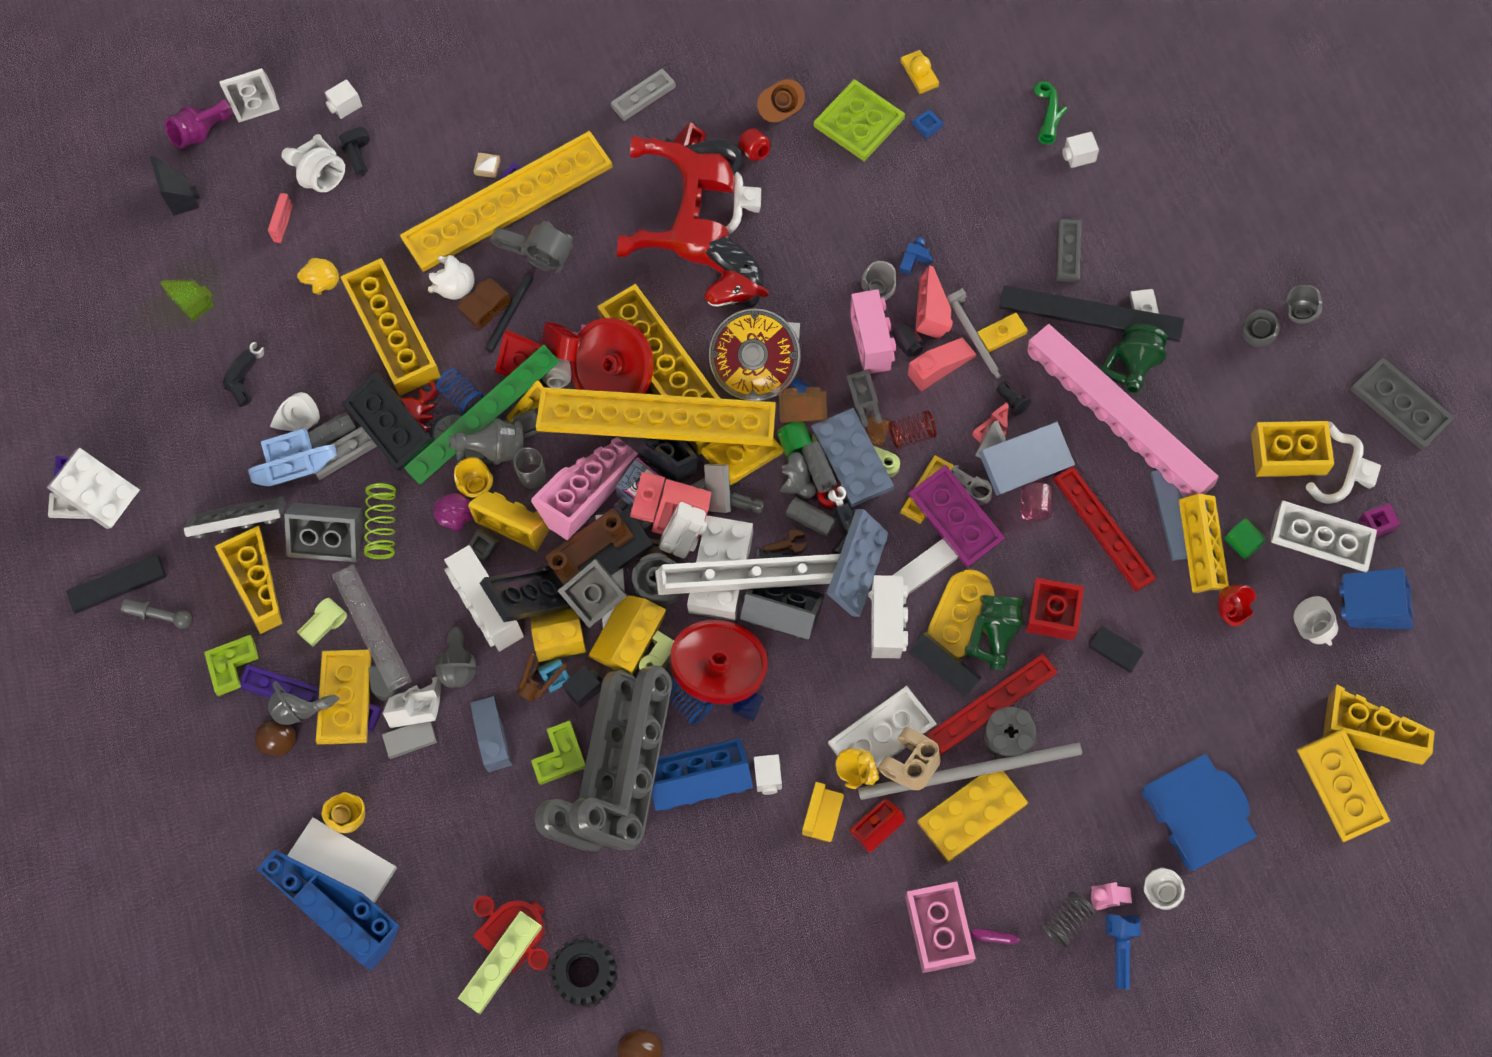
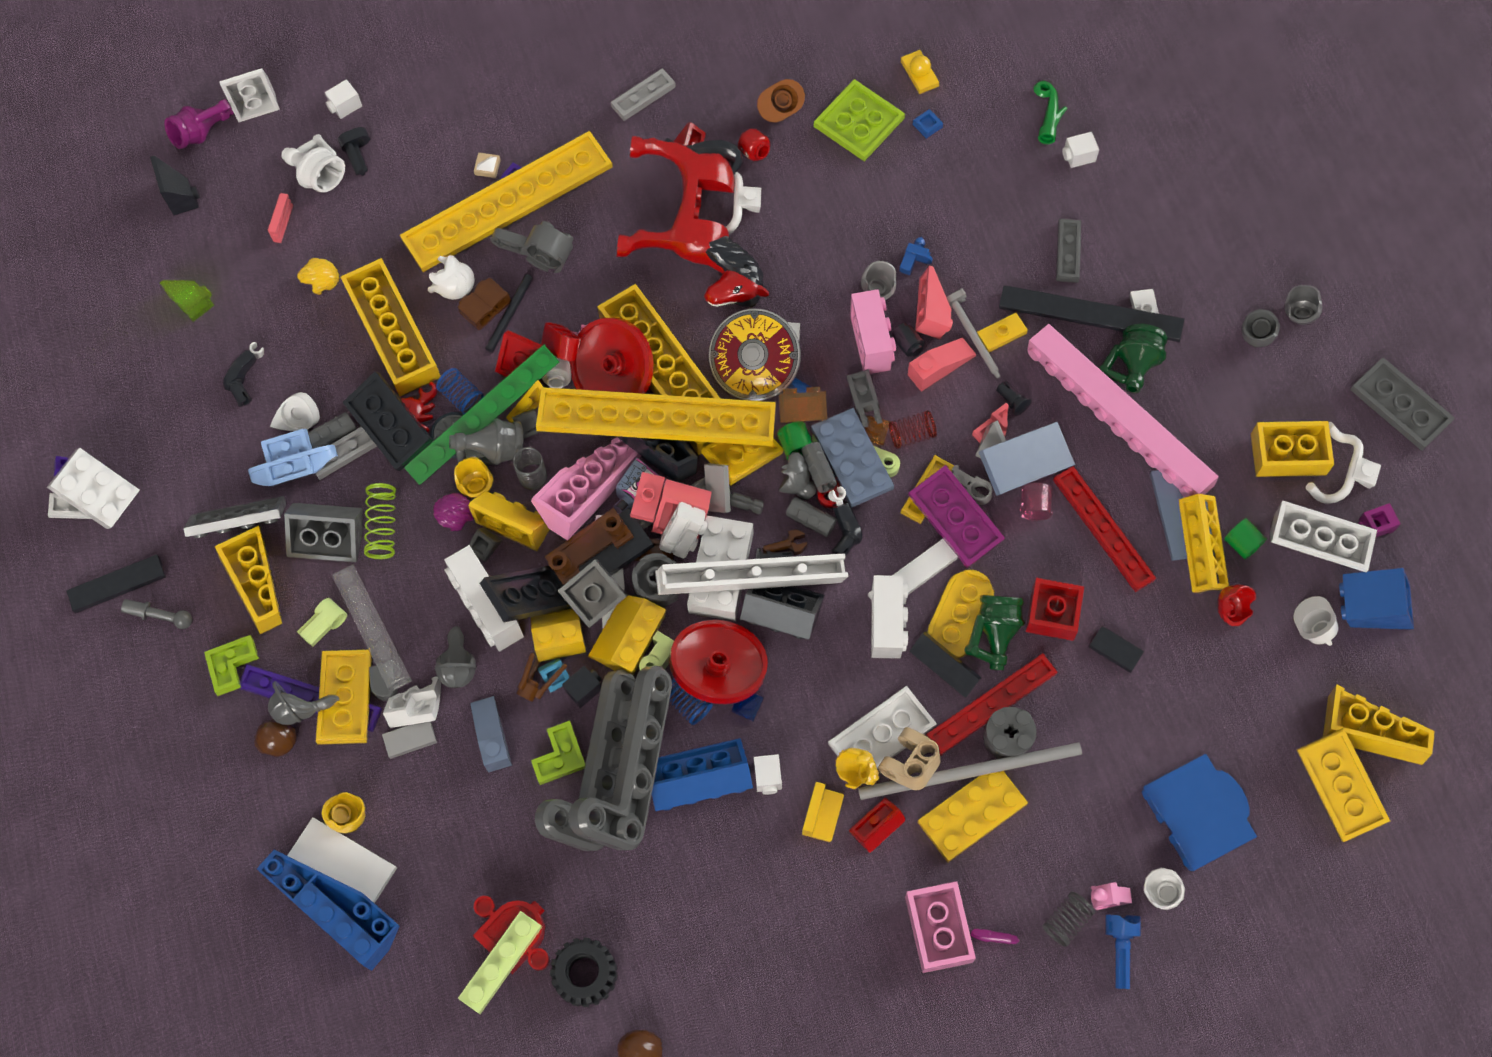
sand blue plate [827,509,889,617] -> none

